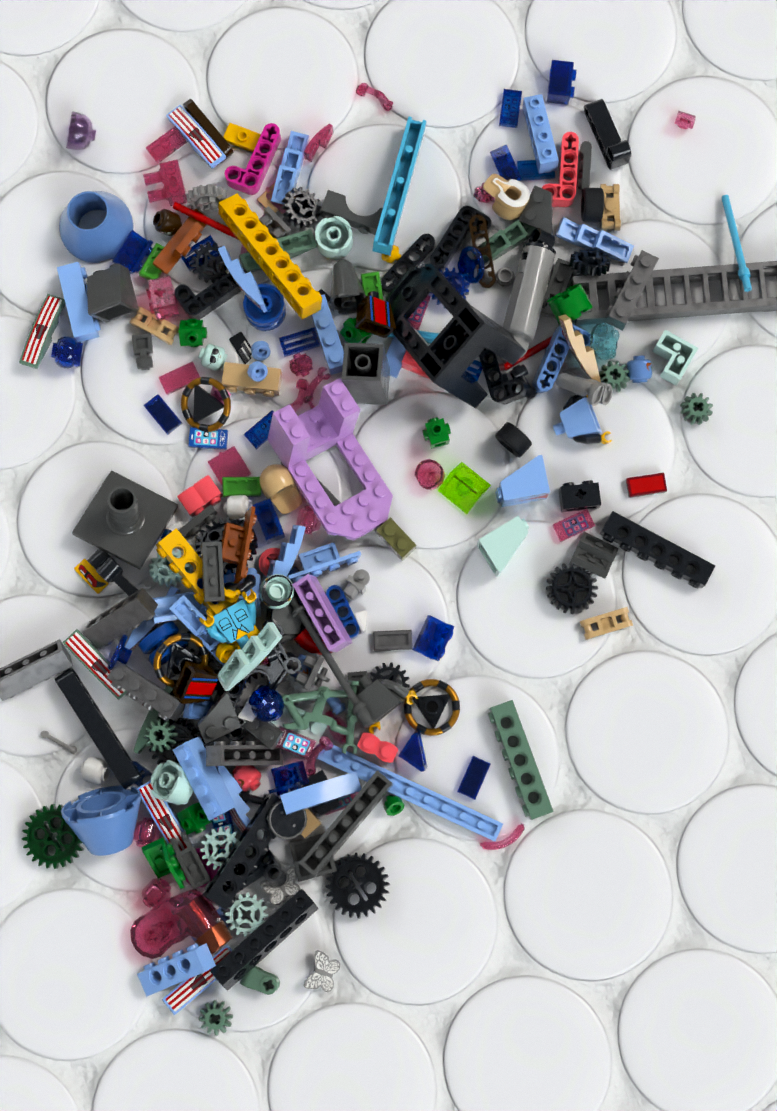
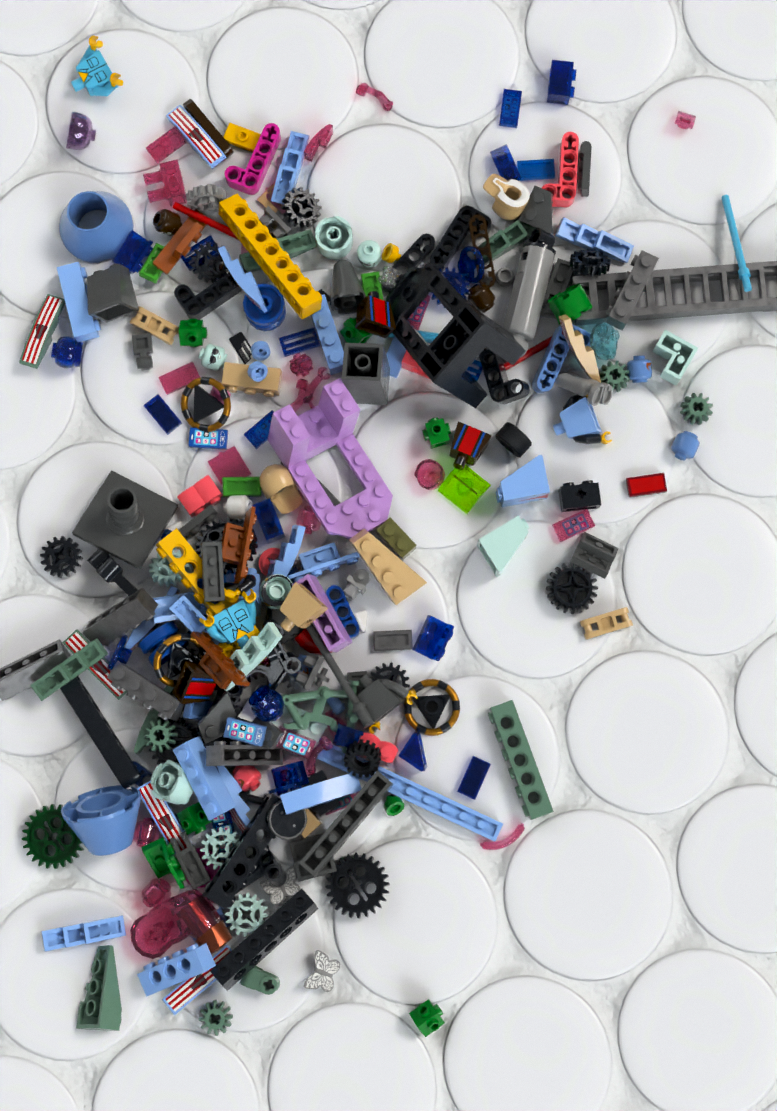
light grey hinge [40,731,77,754] -> none
yellow sticker [74,559,109,594] -> none
white head [80,757,111,785] -> none
clear pink brick [146,275,179,321] -> none
dark grey arch [320,190,383,235] -> none
medium azure tile [372,116,426,256] -> none
clear pink piece [473,182,495,203] -> none
black bar [510,364,538,400] -> none
light blue brick [522,94,559,174] -> none
black tyre [581,188,604,222] -> none
black beam [584,99,631,170] -> none
tan plate [600,184,621,231] -> none
black brick [600,511,716,589] -> none
none -> sand green slope [30,638,108,701]
none -> black gear [40,536,83,578]
none -> light blue slope [41,915,126,951]
none -> medium azure torso [71,36,123,96]
none -> sand green wedge [76,945,122,1031]
none -> dark orange bracket [191,631,250,689]
none -> tile [223,717,267,747]
none -> tan torso [280,582,328,632]
none -> clear blue panel [333,724,364,747]
none -> black tyre [344,739,381,778]
none -> tan wedge [349,529,427,605]
none -> light aqua head [357,240,381,268]
none -> clear wheel [378,266,400,288]
none -> green brick [409,999,445,1037]
none -> torso [449,421,492,470]
none -> dark brown head [467,284,495,313]
none -> medium blue head [671,431,700,461]

